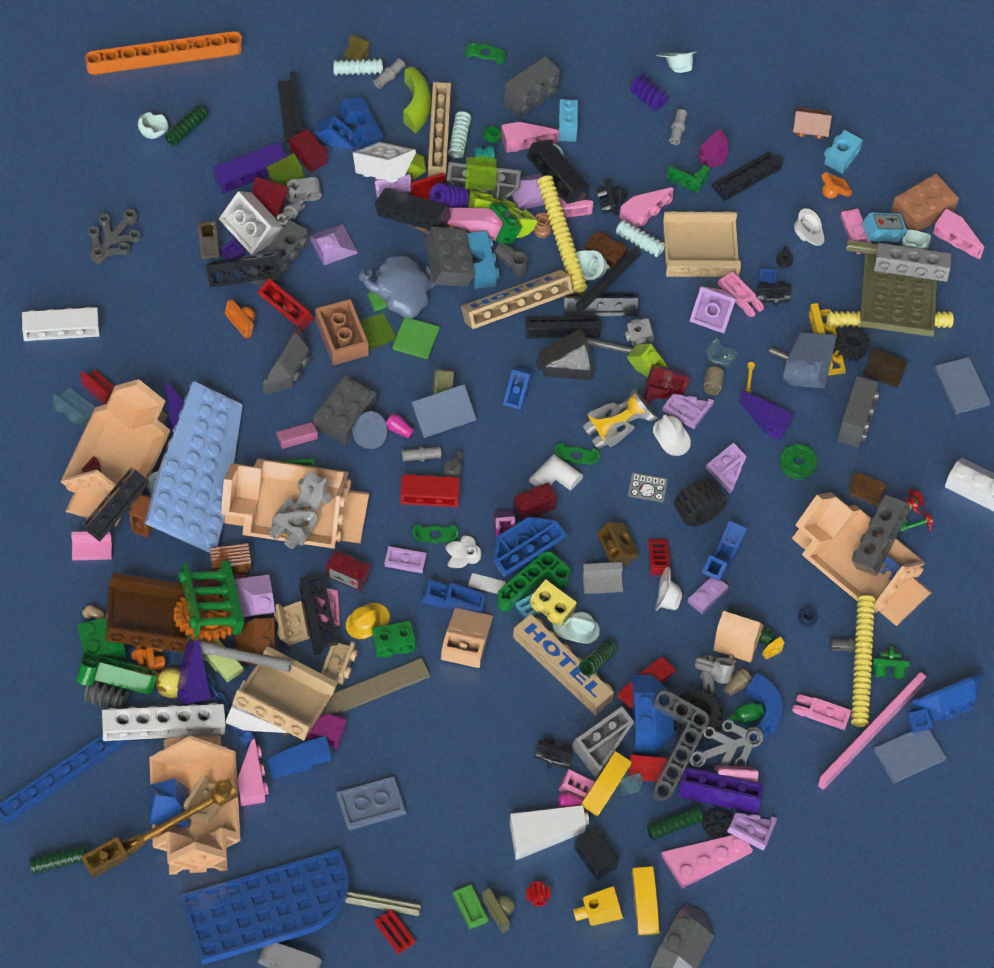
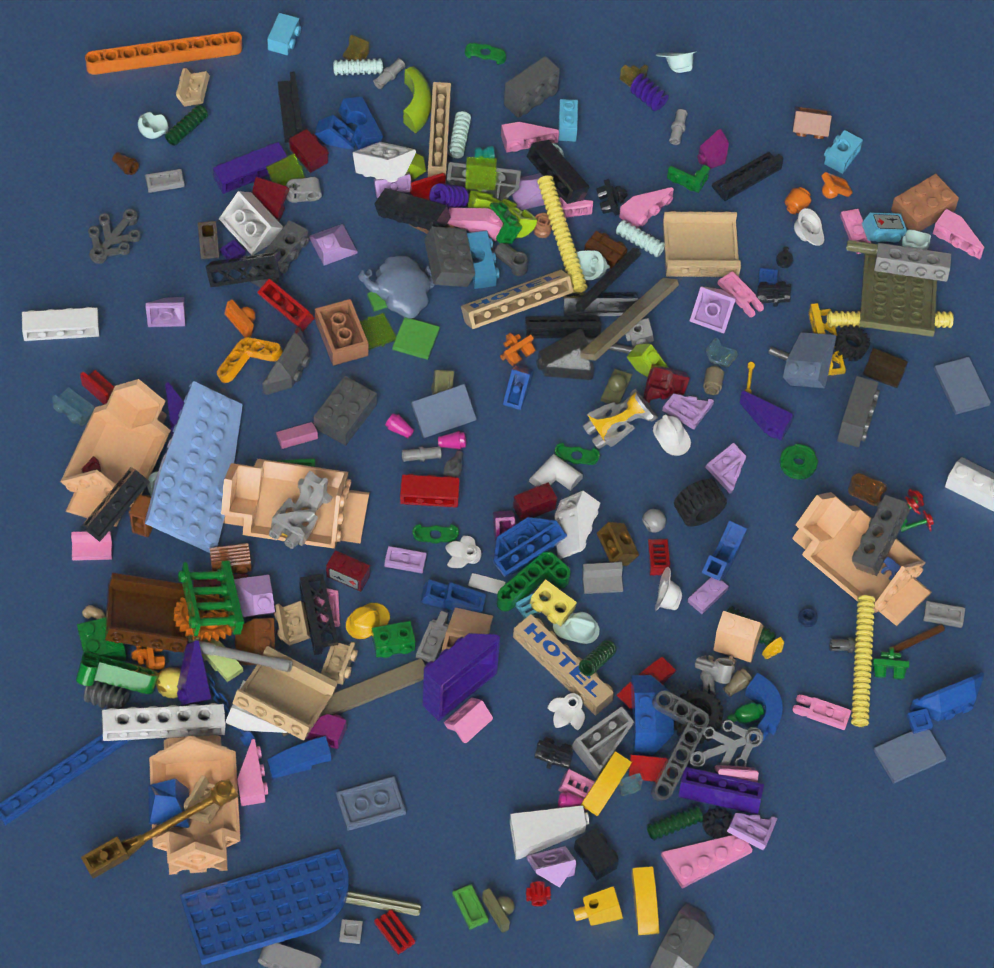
dark green piece [29,844,87,875] -> none
light grey pin [277,199,305,225] -> none
sand blue tile [352,411,387,450] -> none
green tile [483,126,502,143] -> none
sticker [628,473,668,502] -> none
bright pink tile [818,673,926,790] -> none
none -> reddish brown cone [112,152,139,175]
none -> light grey plate [145,169,184,193]
none -> lavender slope [146,297,185,327]
none -> tan bracket [176,68,210,107]
none -> light orange beam [217,337,283,383]
none -> medium azure brick [267,13,301,55]
none -> light grey plate [339,919,363,944]
none -> light grey hinge [416,611,449,662]
none -> dark purple slope [423,633,500,721]
none -> dark pink cone [438,431,466,450]
none -> bright pink panel [444,698,493,743]
none -> orange hips [500,333,536,366]
none -> lavender slope [526,846,576,887]
none -> white plate [548,693,585,730]
none -> white slope [554,491,600,559]
none -> dark tan tile [579,278,679,361]
none -> olive tile [601,369,632,404]
none -> clear yellow panel [620,64,648,87]
none -> light grey piece [642,509,666,533]
none -> orange head [784,187,812,215]
none -> reddish brown bar [892,624,945,653]
none -> light grey plate [923,601,965,628]

